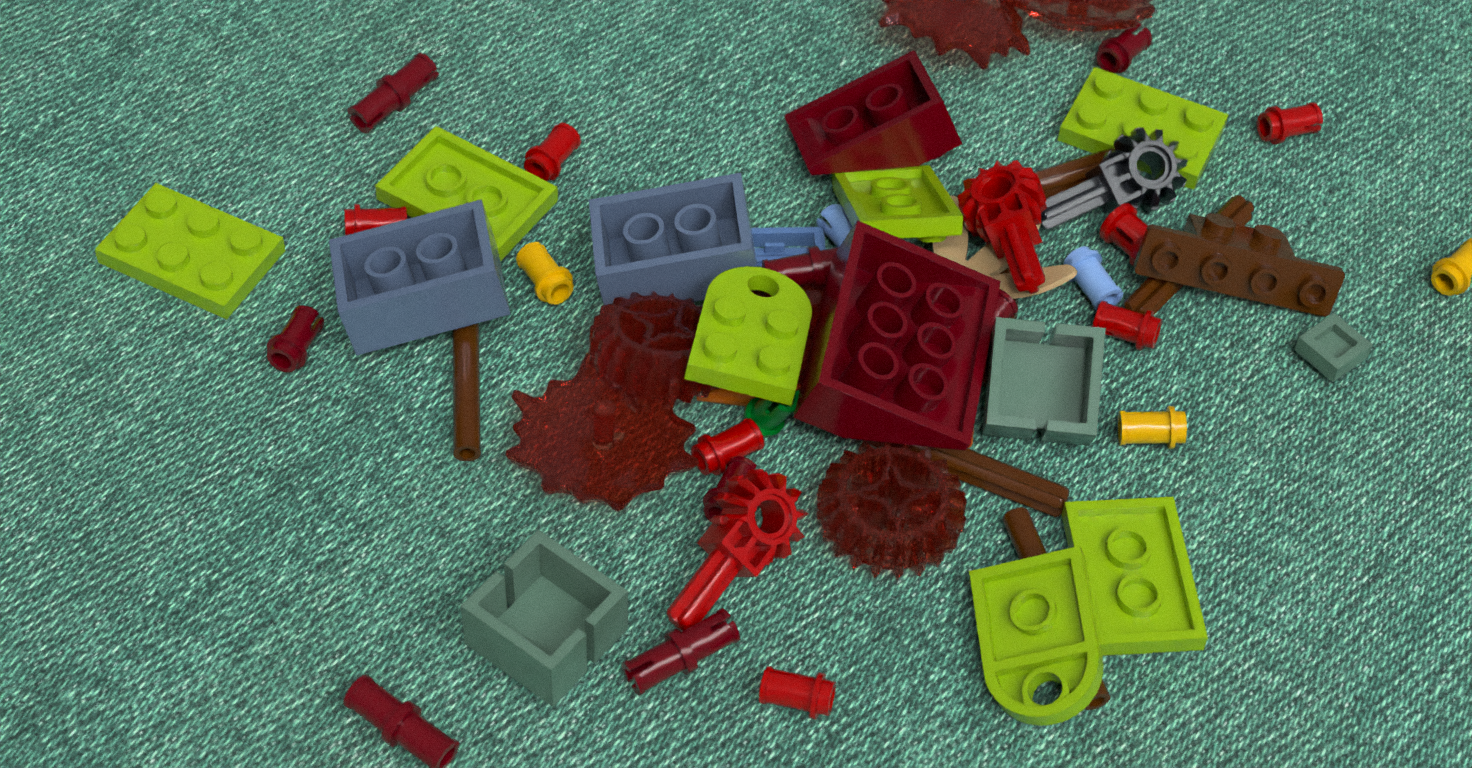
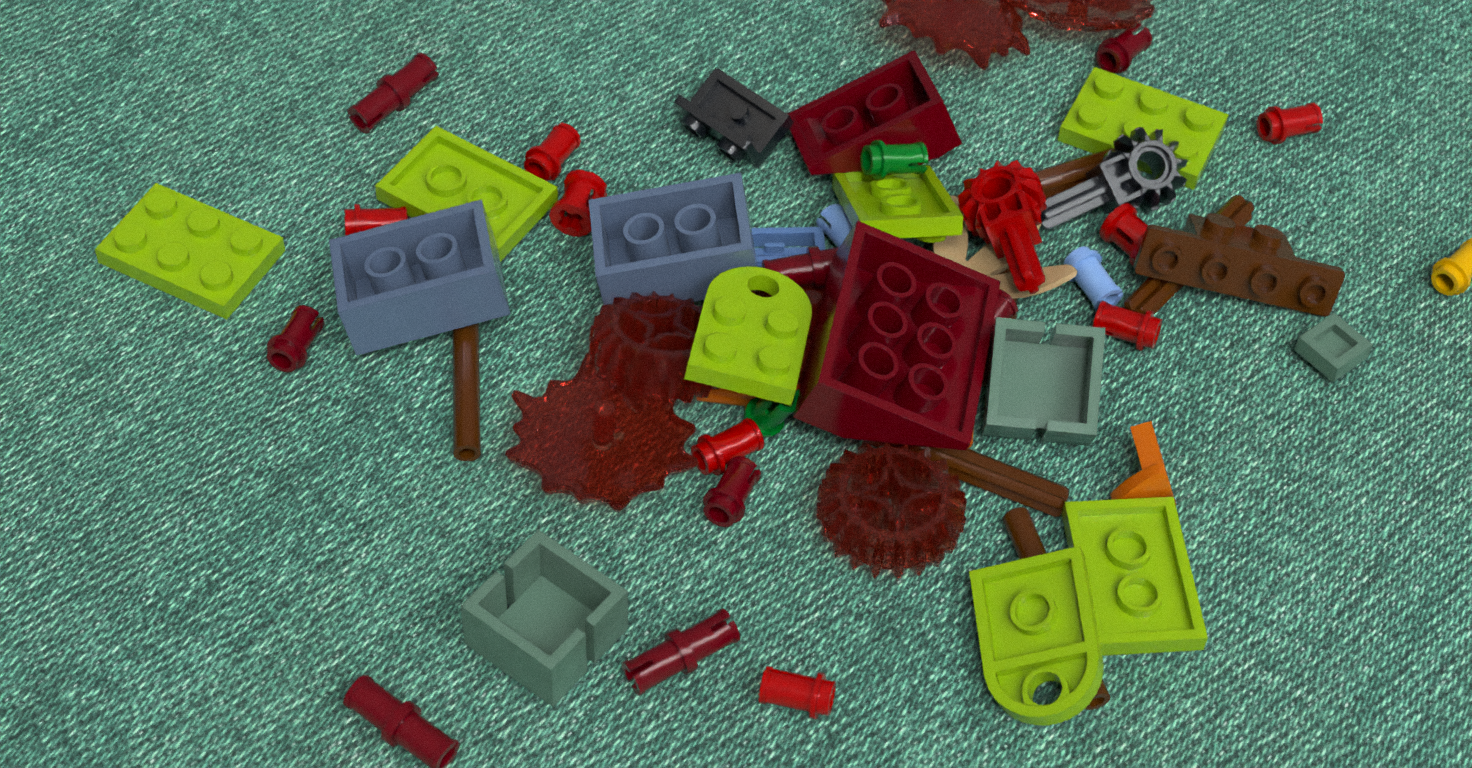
yellow pin [516,242,574,305] -> none
red gear [666,469,808,631] -> none
yellow pin [1118,406,1187,449] -> none
none -> red bush [549,169,607,237]
none -> black bracket [673,67,794,169]
none -> green pin [861,140,928,180]
none -> orange tile [1110,421,1176,504]

